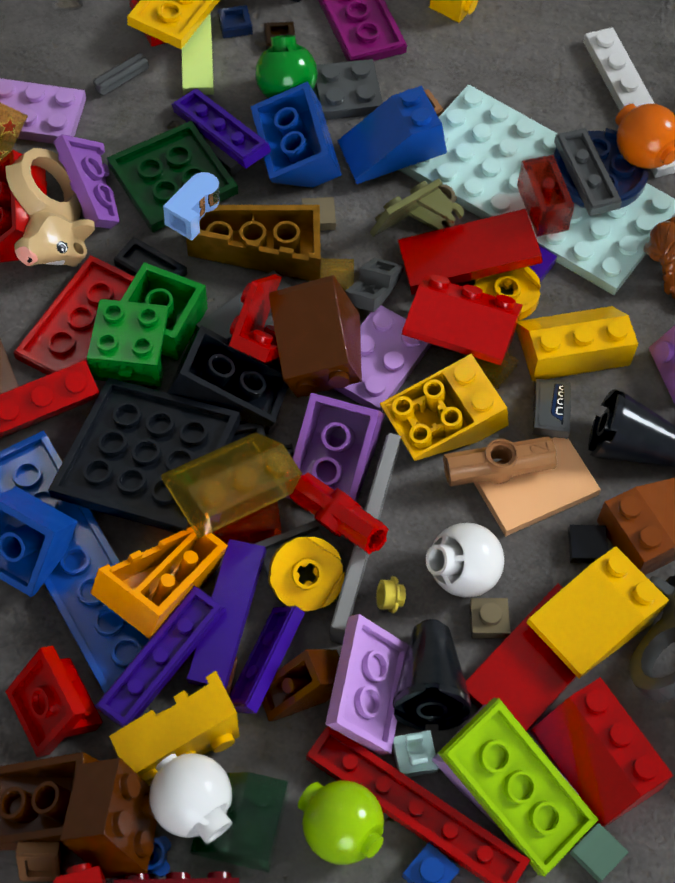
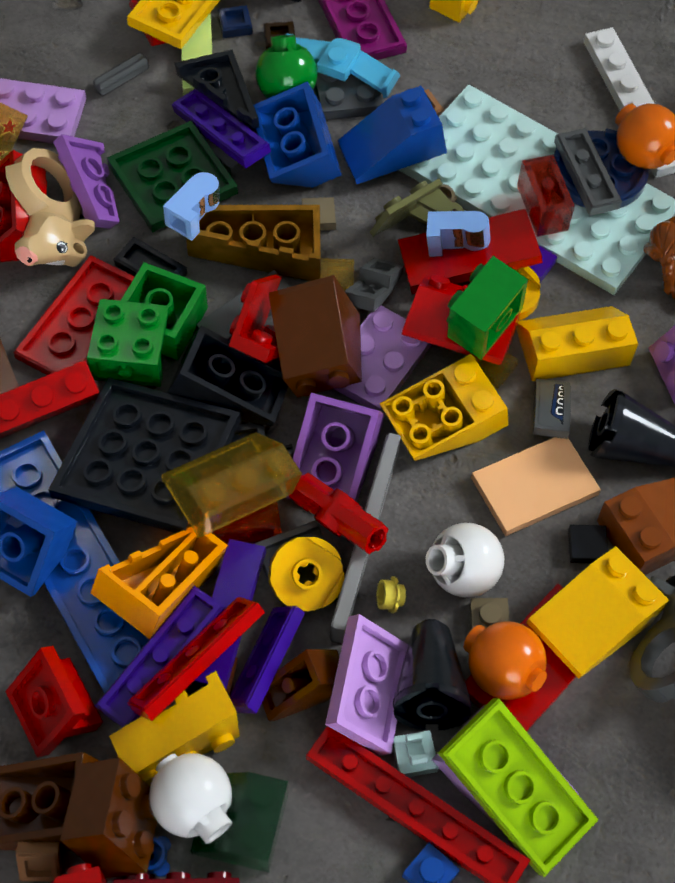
lime brick [298,780,384,865] -> none
medium nougat piece [443,436,557,487] -> none
red slope [531,677,673,827] -> none
sand green tile [570,823,629,883] -> none
none -> red tile [127,597,265,721]
none -> black wing [175,49,259,129]
none -> medium azure plate [286,33,401,98]
none -> light blue leg [426,211,491,257]
none -> green brick [446,256,528,360]
none -> orange brick [463,621,547,700]

